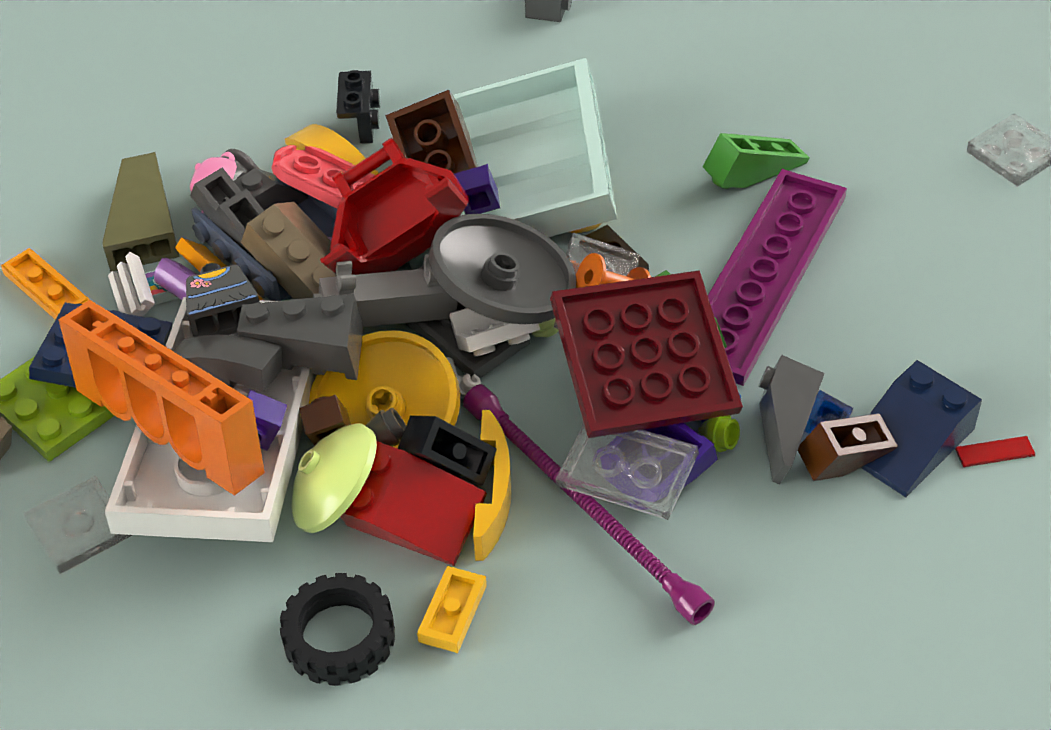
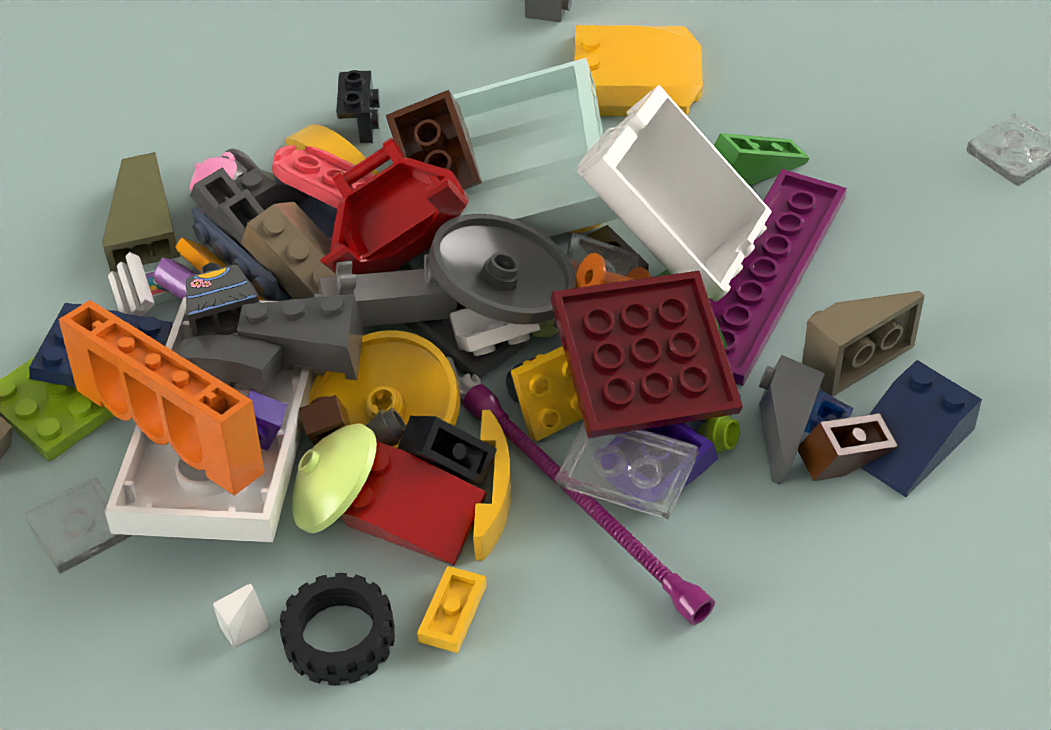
light orange tile [0,248,90,319] -> none
dark purple plate [454,164,500,215] -> none
red window [955,436,1035,467] -> none
none -> white slope [213,583,269,648]
none -> yellow plate [506,346,583,442]
none -> yellow wedge [574,25,703,116]
none -> white cylinder [576,85,772,302]
none -> dark tan slope [802,291,925,398]

